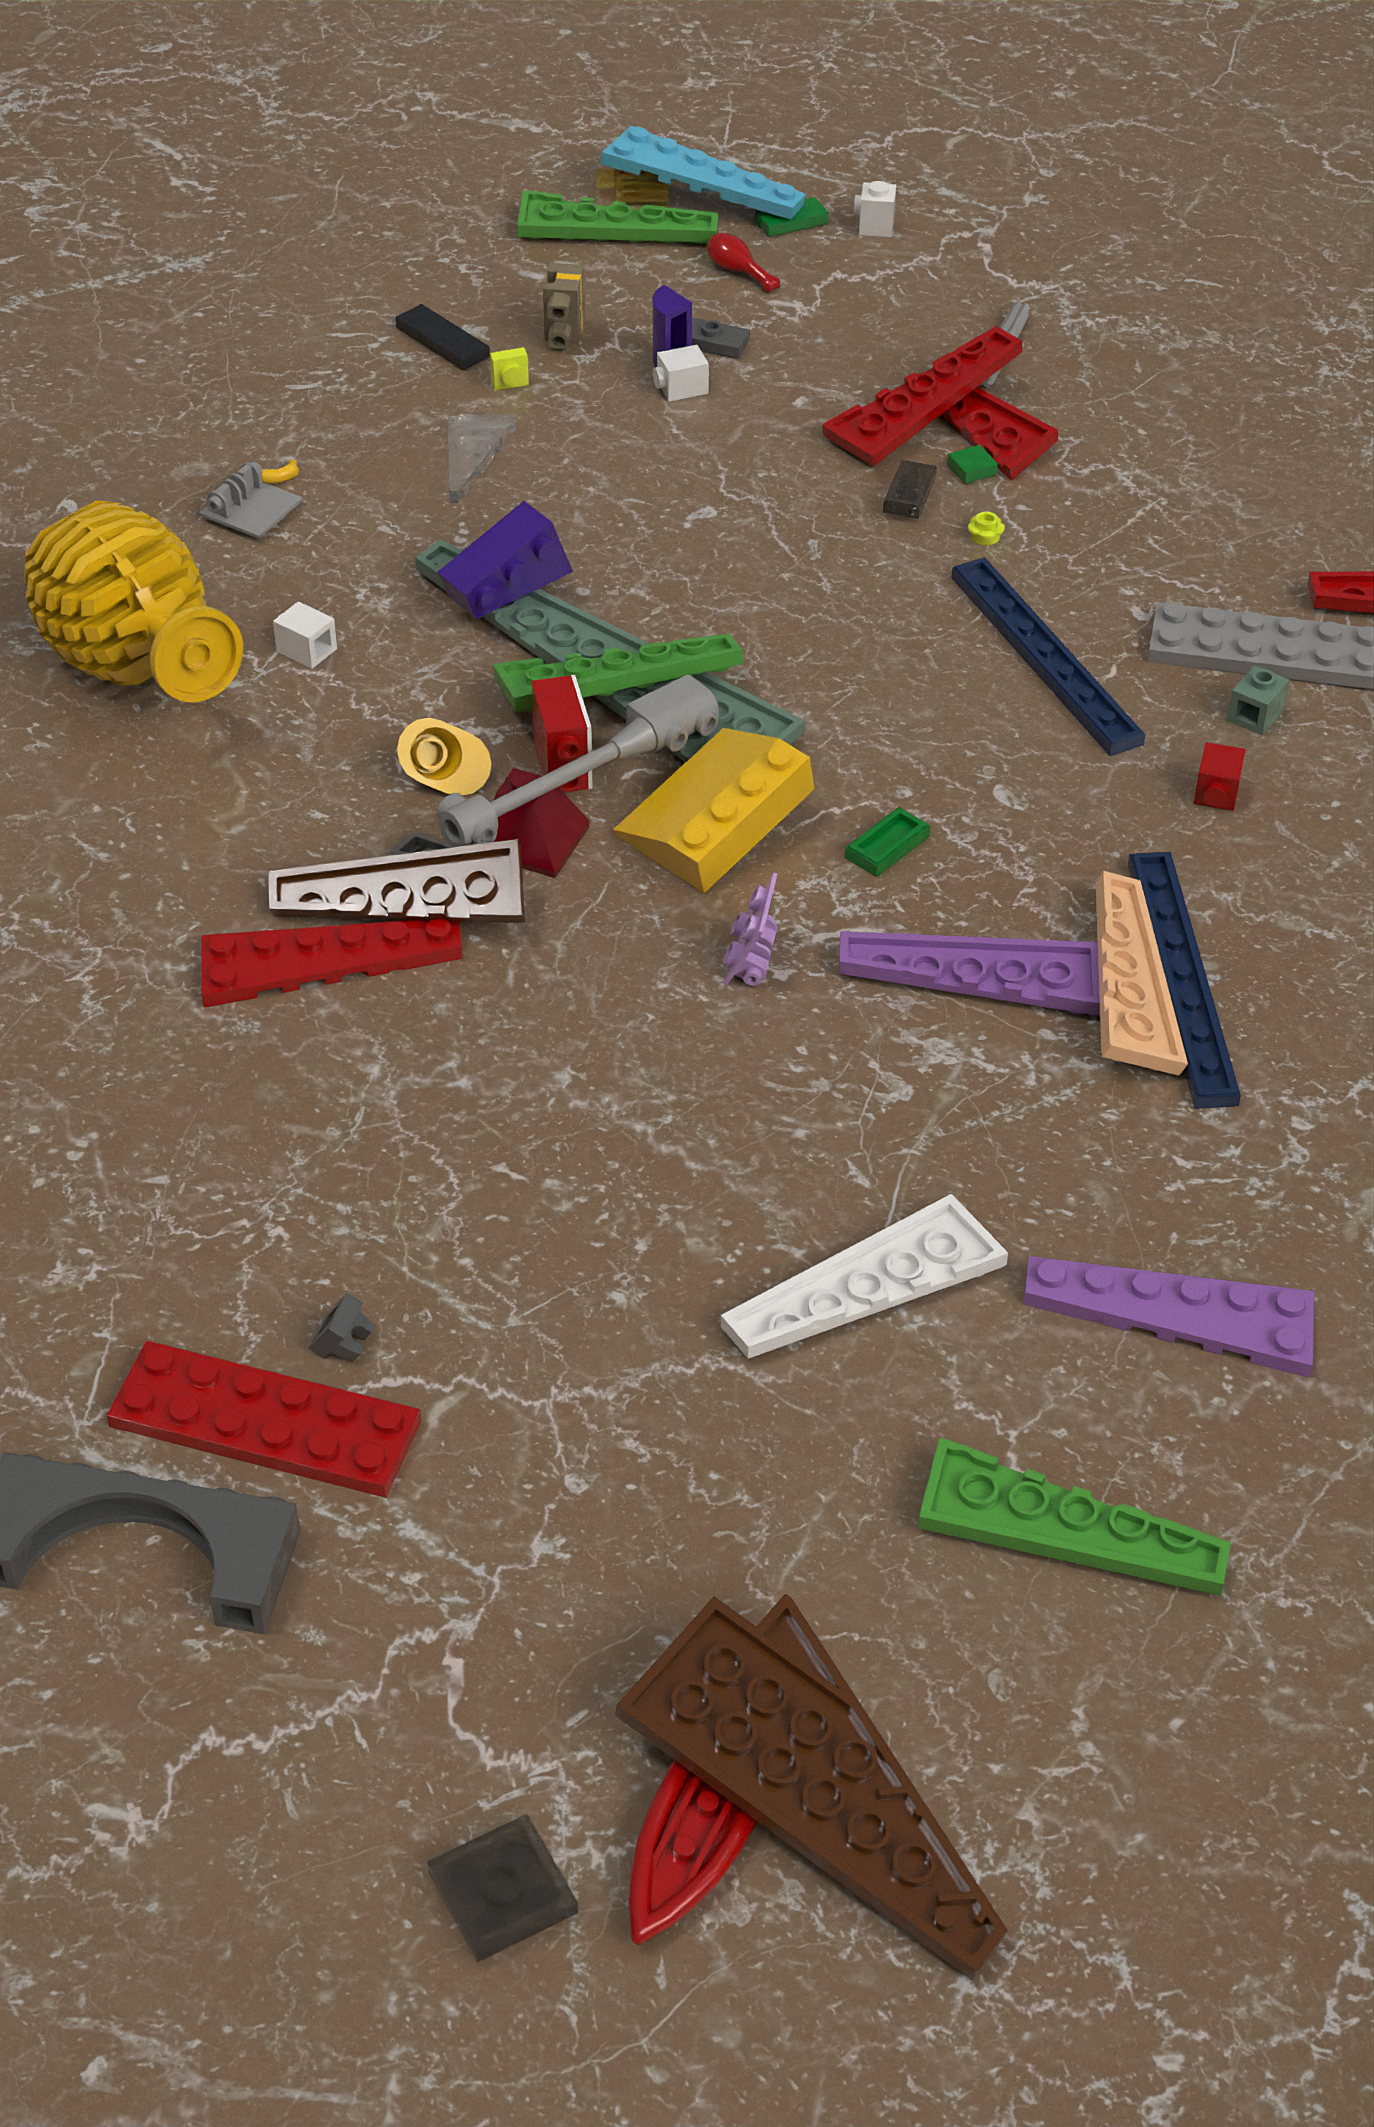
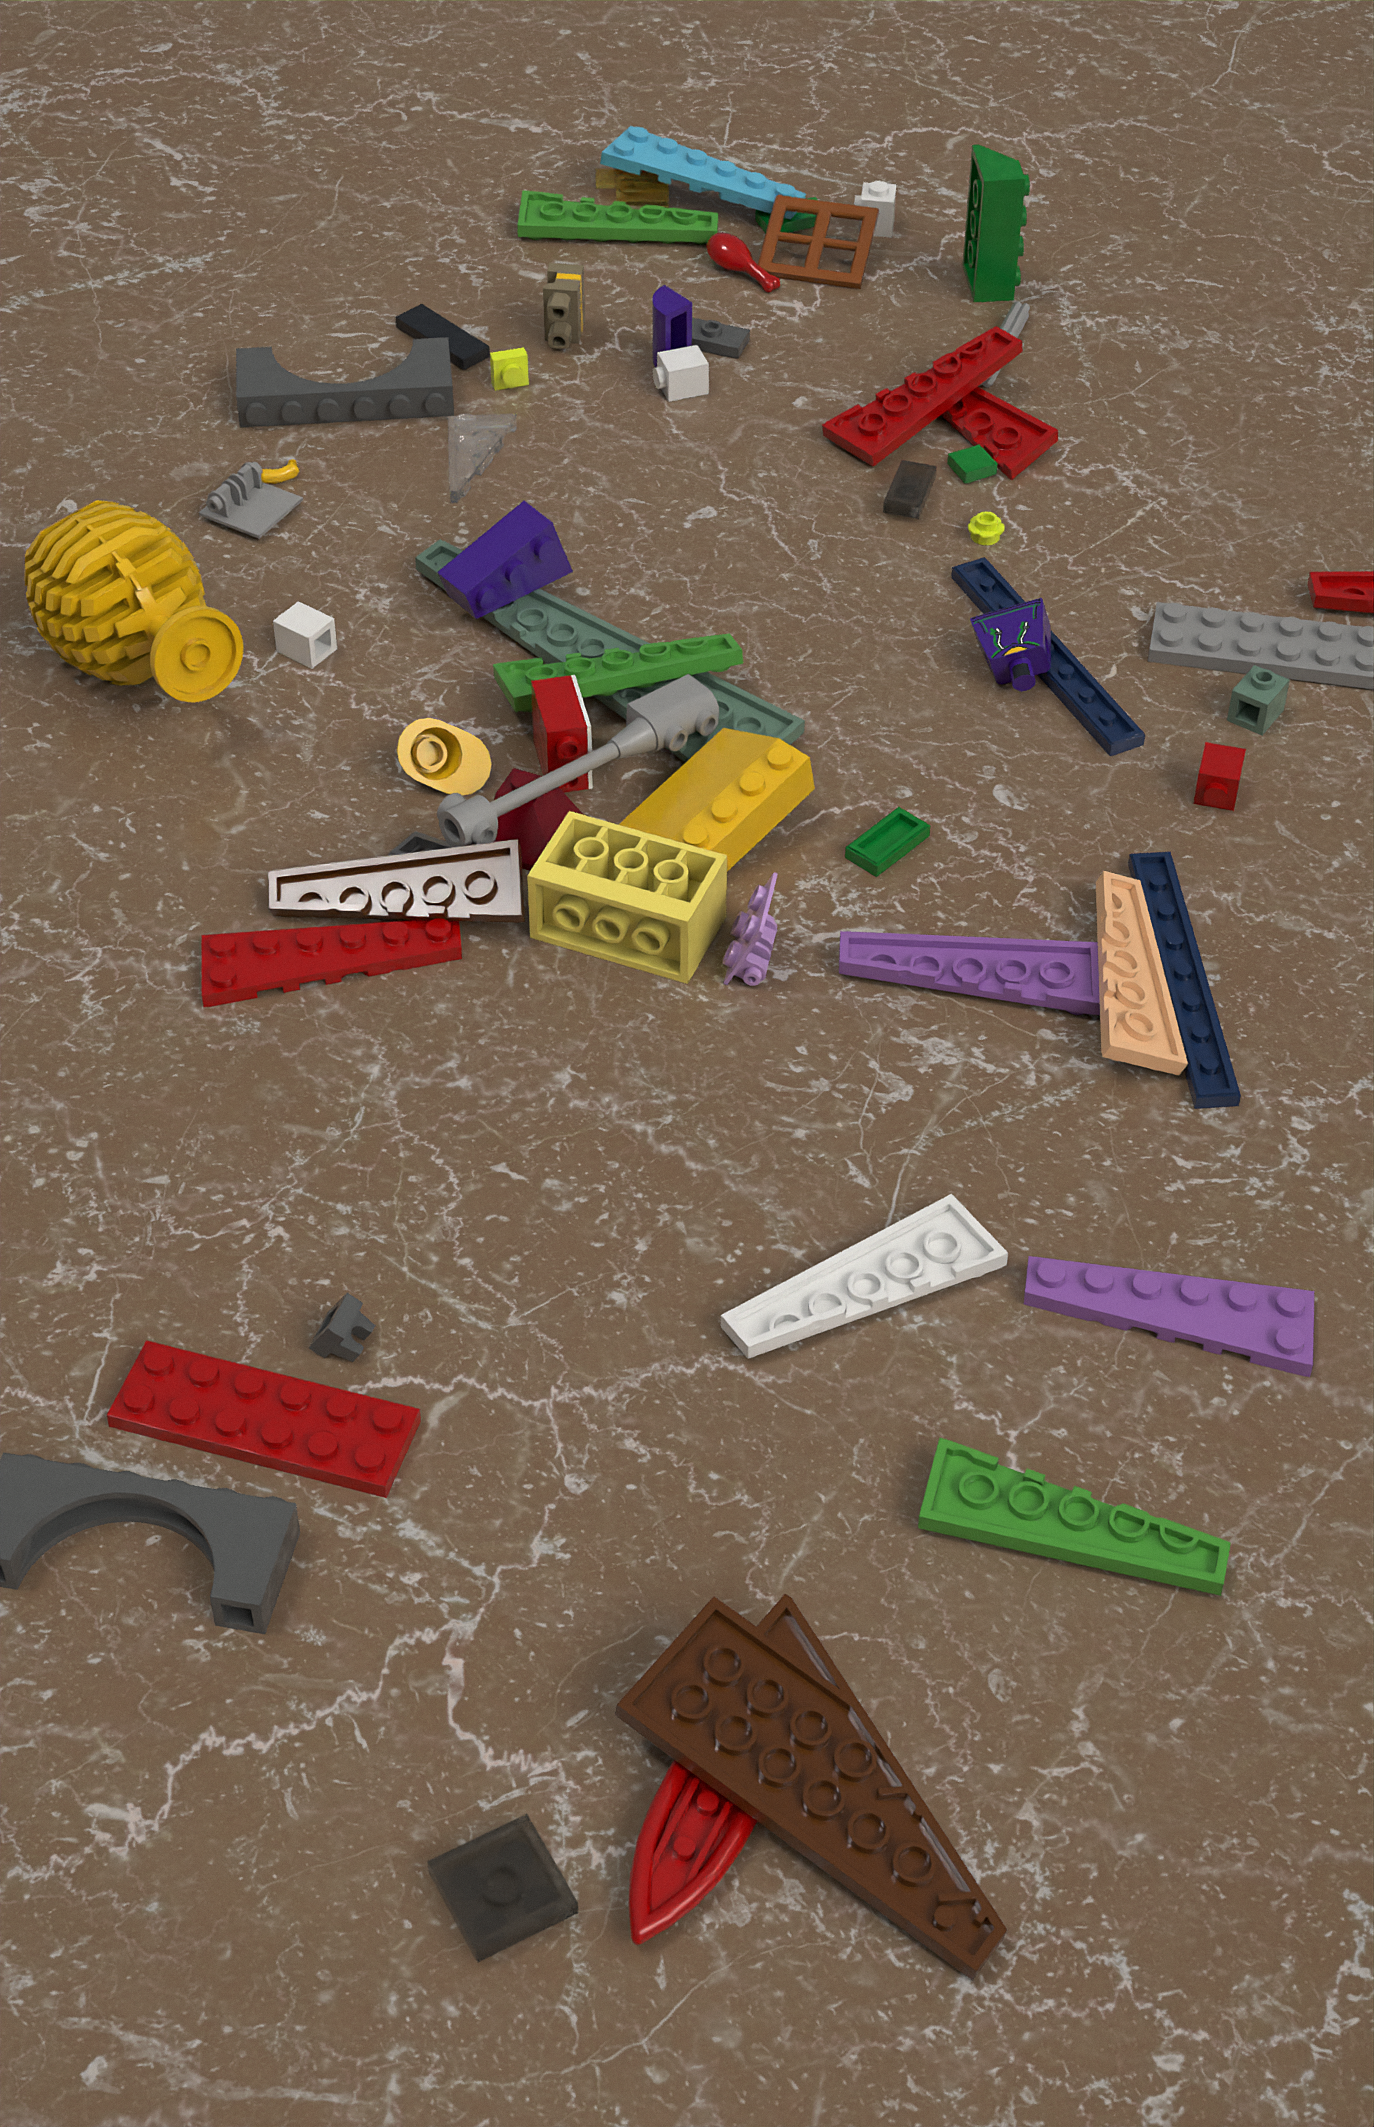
none -> dark grey arch [236,337,454,428]
none -> light yellow brick [527,811,727,984]
none -> dark orange window [758,194,879,289]
none -> green slope [962,144,1030,303]
none -> dark purple torso [970,597,1051,691]

